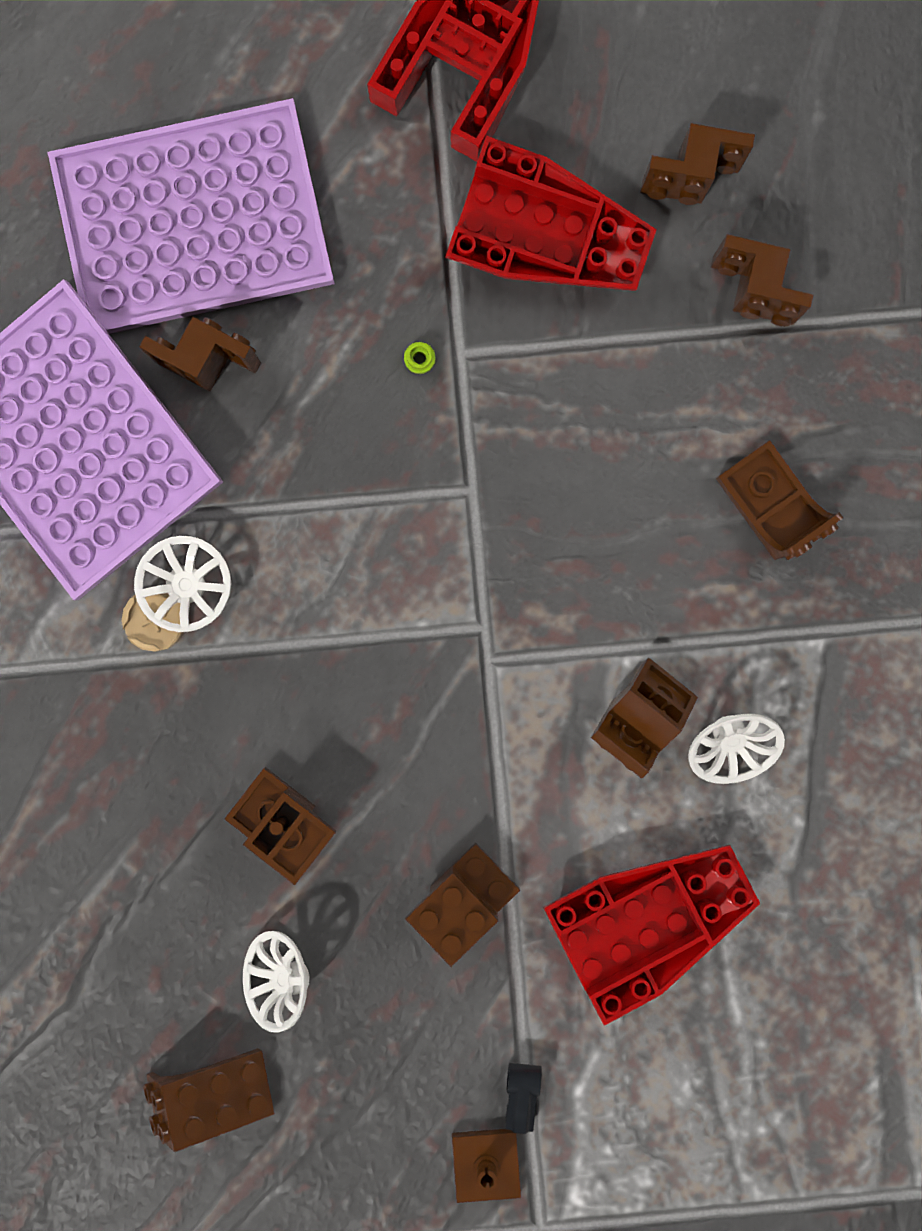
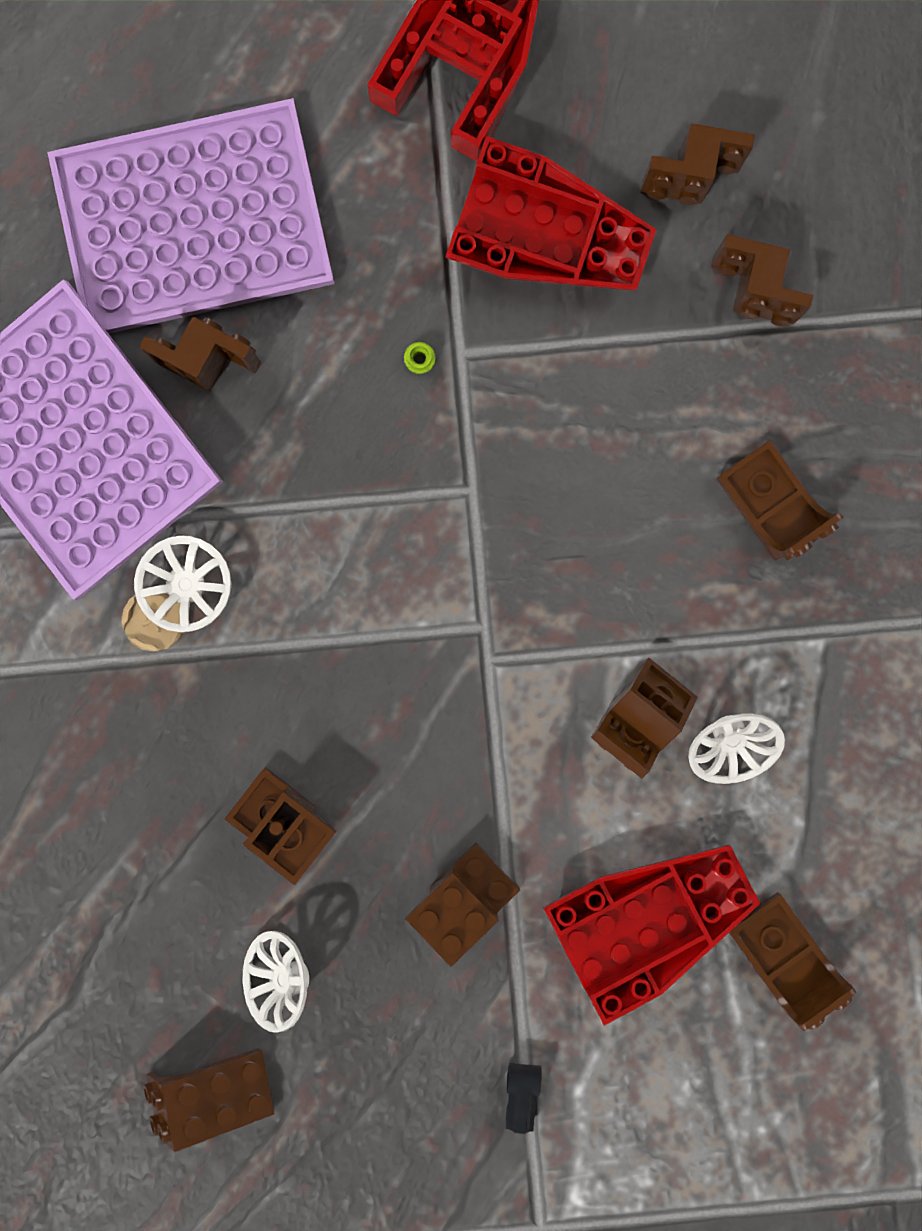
reddish brown tile [452,1129,521,1203] -> none
none -> reddish brown bracket [729,892,856,1031]

